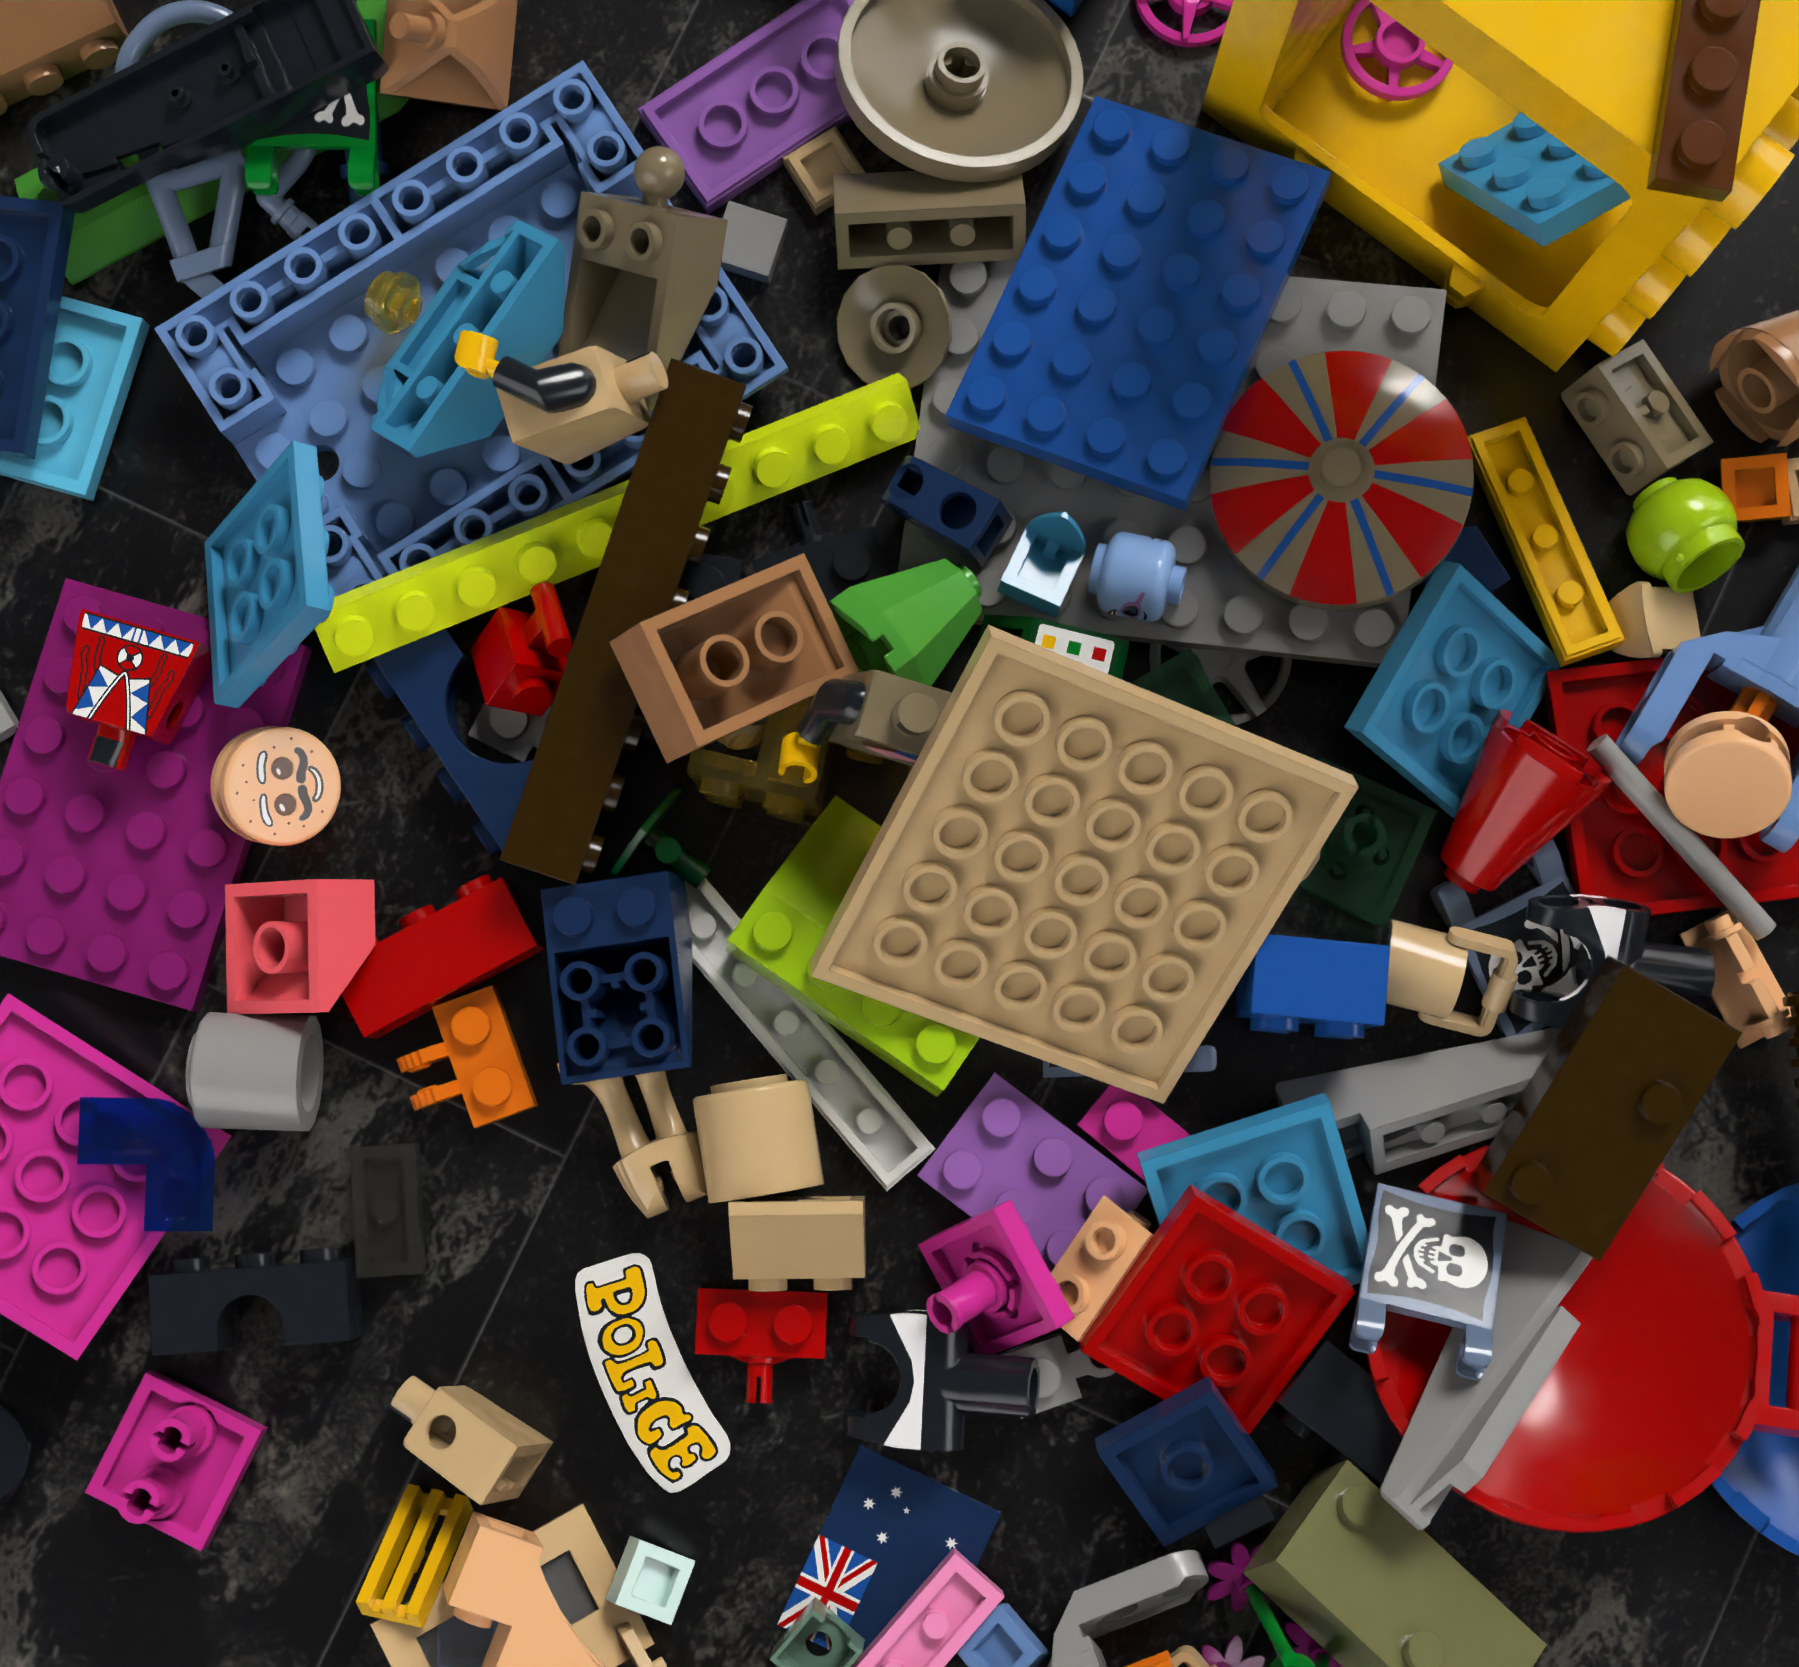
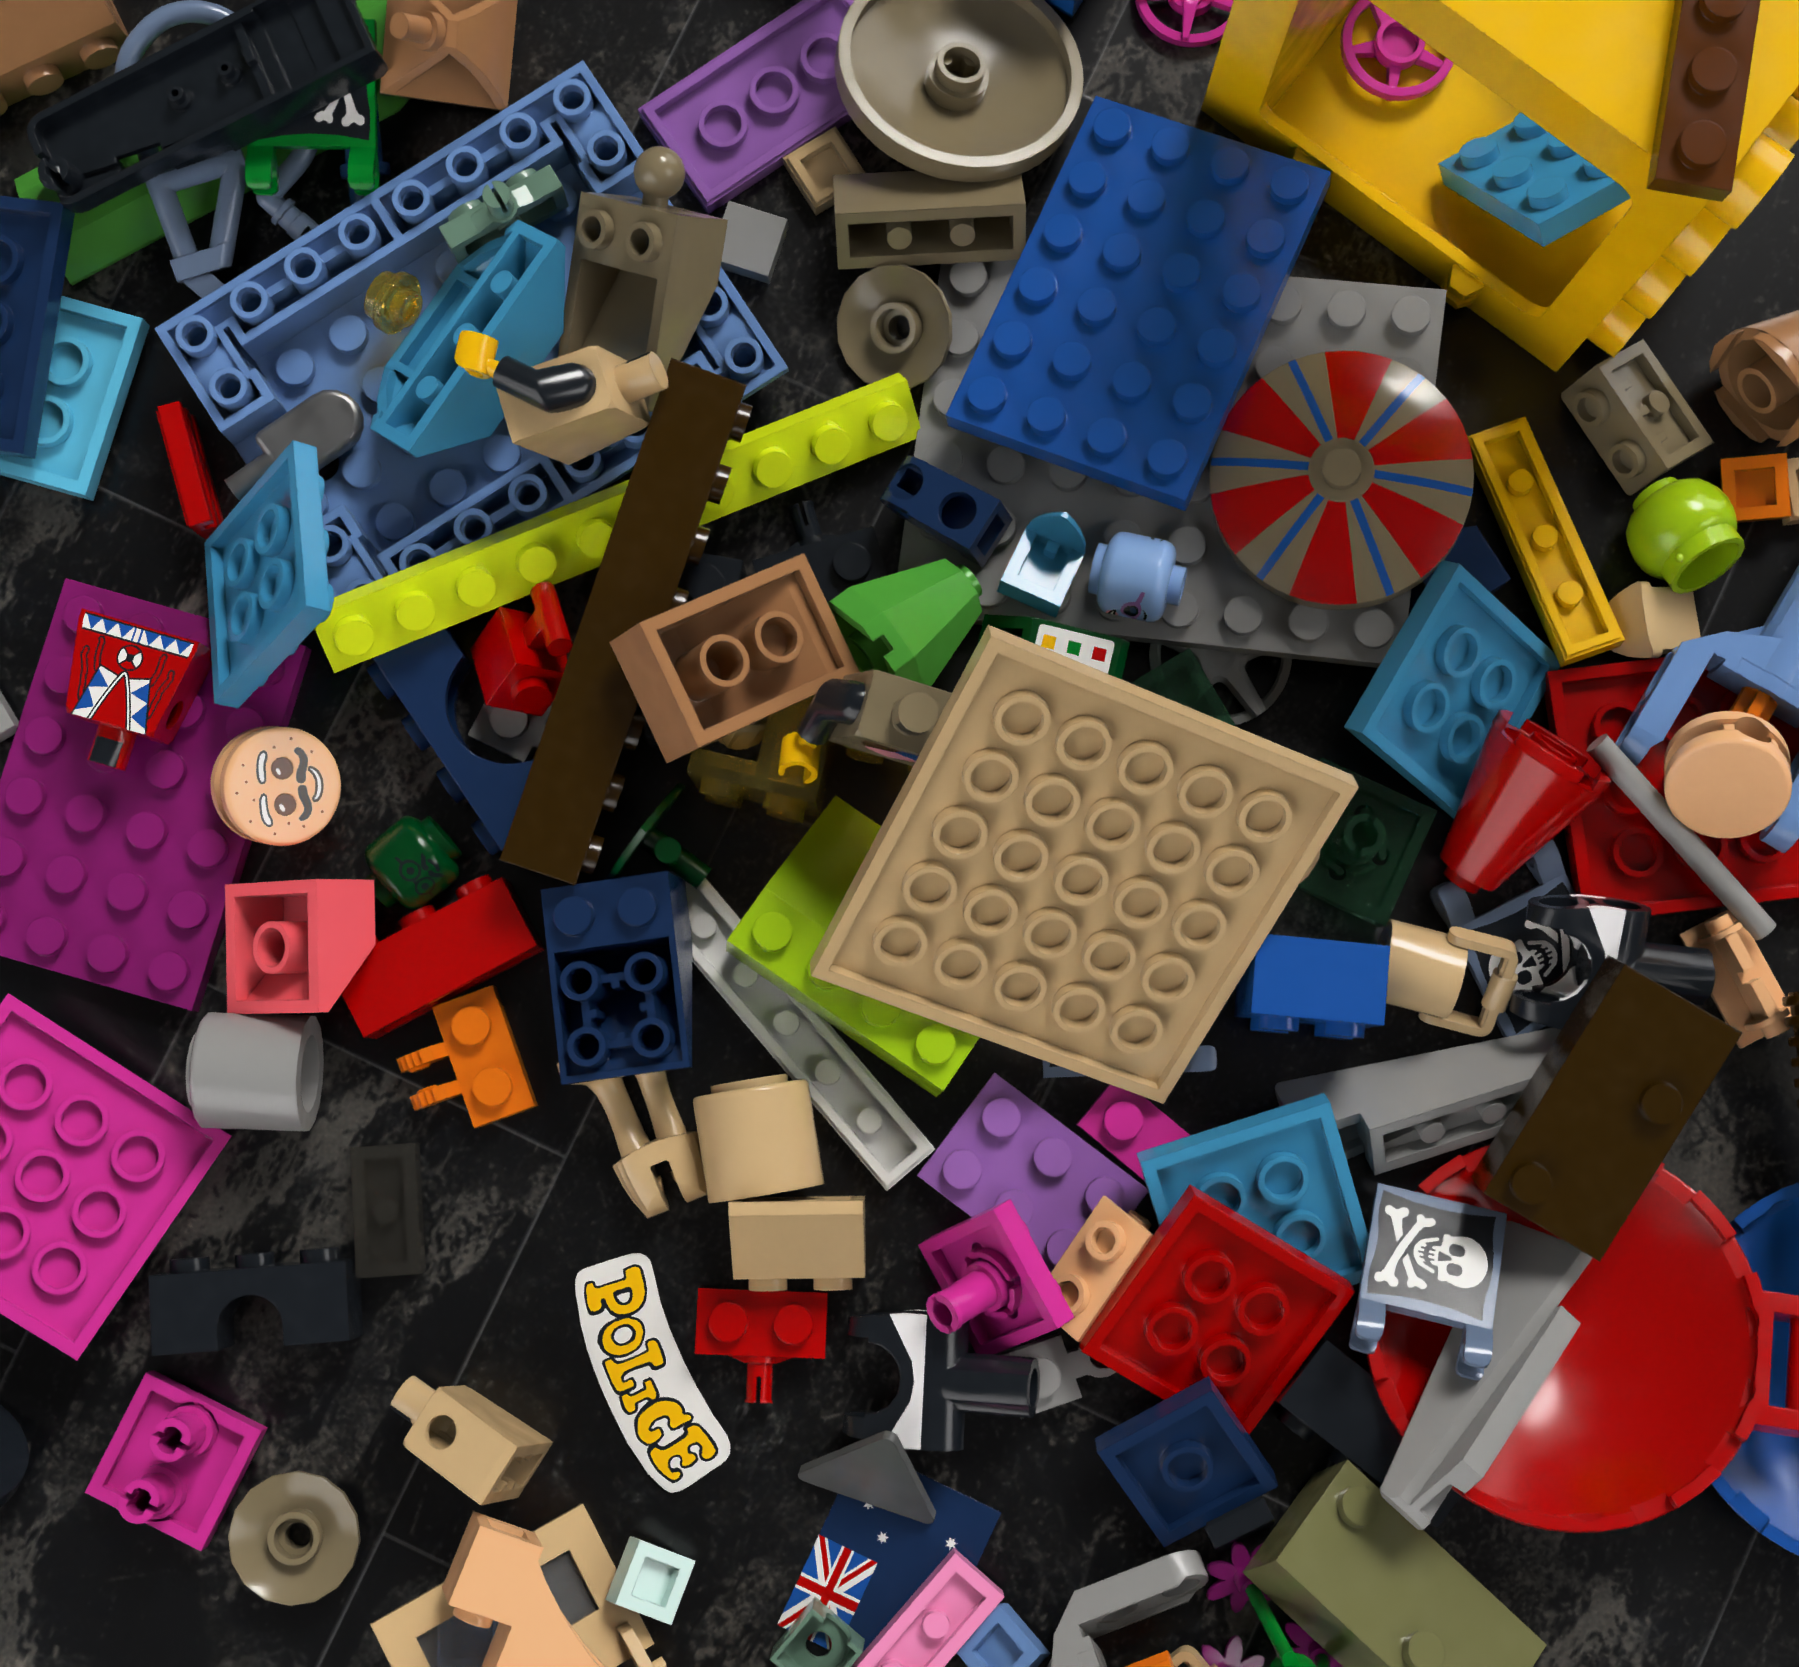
clear blue plate [77,1097,215,1232] -> none
yellow tile [356,1484,473,1628] -> none
none -> red tile [156,401,224,540]
none -> flat silver piece [224,390,364,501]
none -> dark tan dish [228,1470,361,1606]
none -> dark green head [363,816,462,911]
none -> sand green plate [439,164,569,264]
none -> dark grey piece [798,1431,936,1524]

